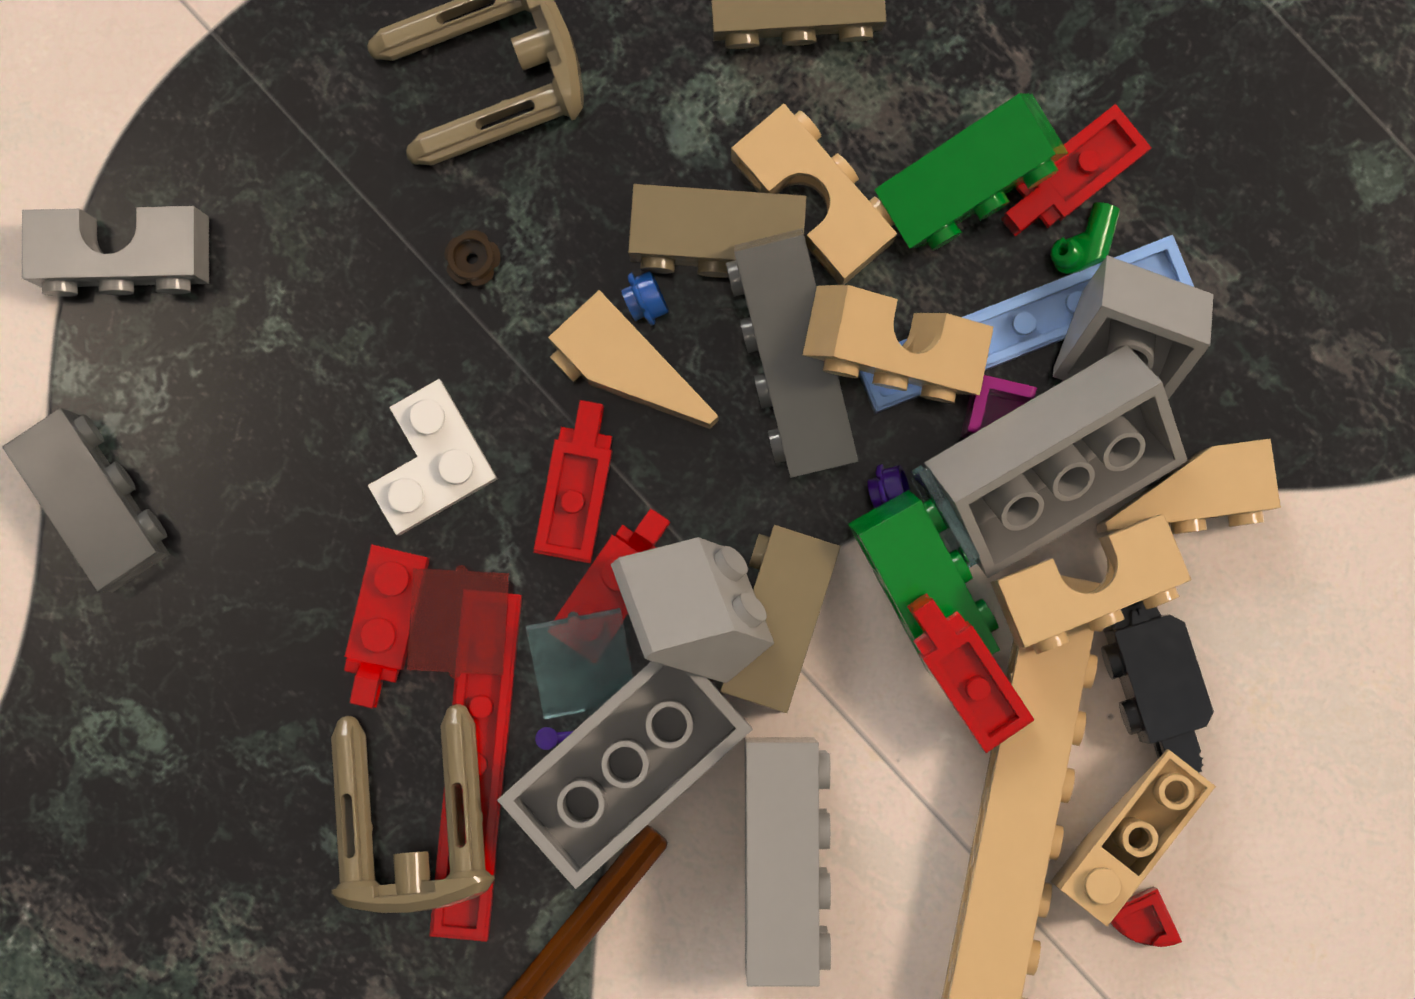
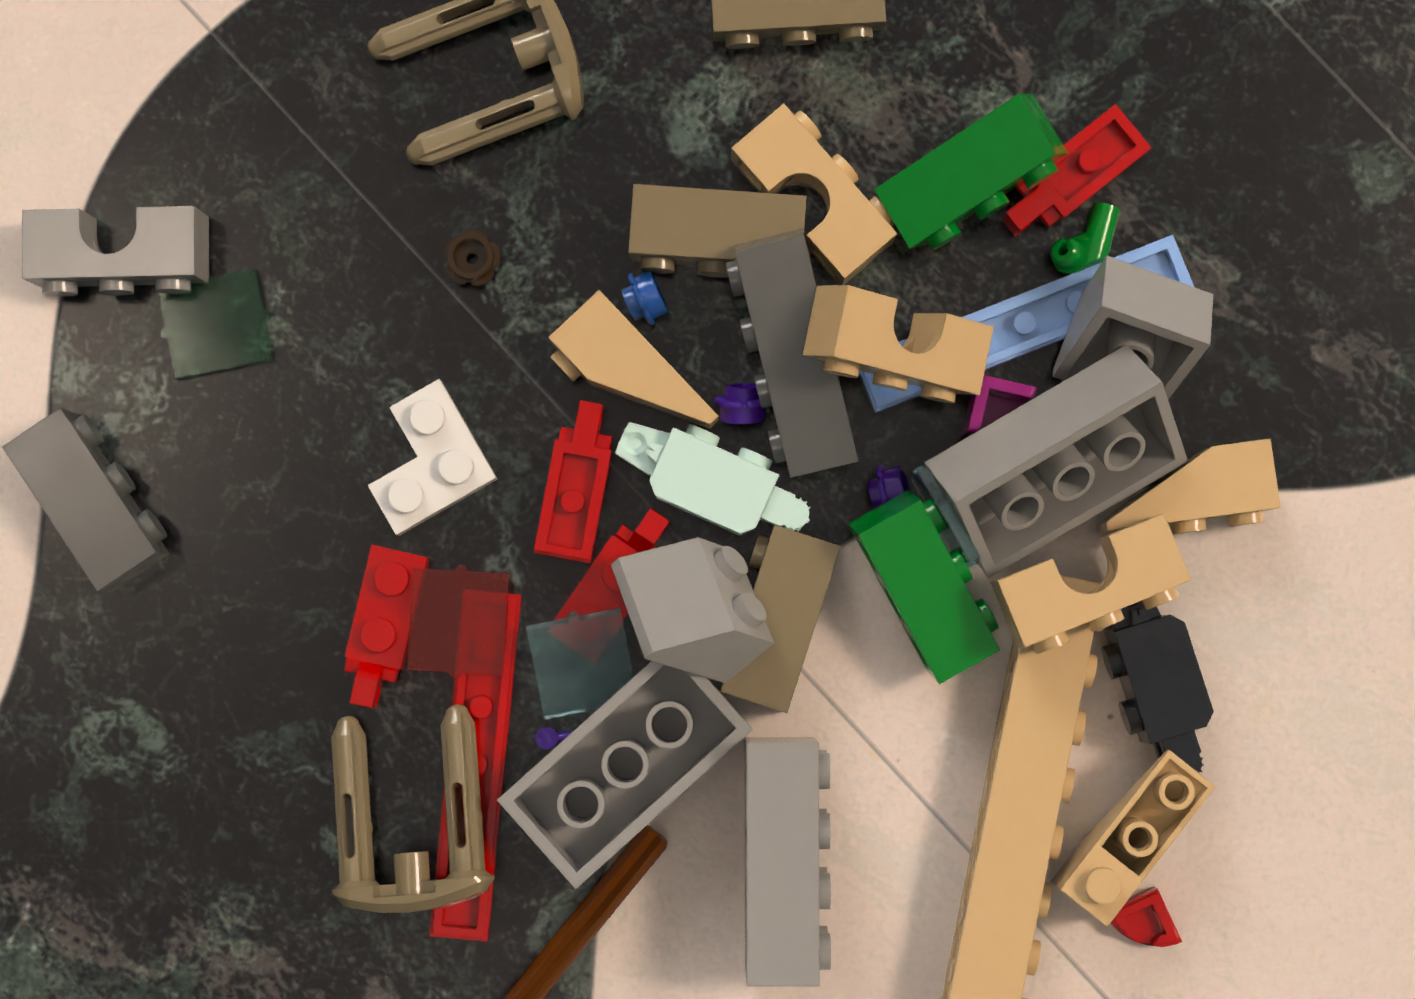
red hinge [907,593,1034,753] -> none
none -> clear green piece [159,268,274,380]
none -> light aqua hinge [615,422,810,536]
none -> dark purple plate [714,382,766,424]

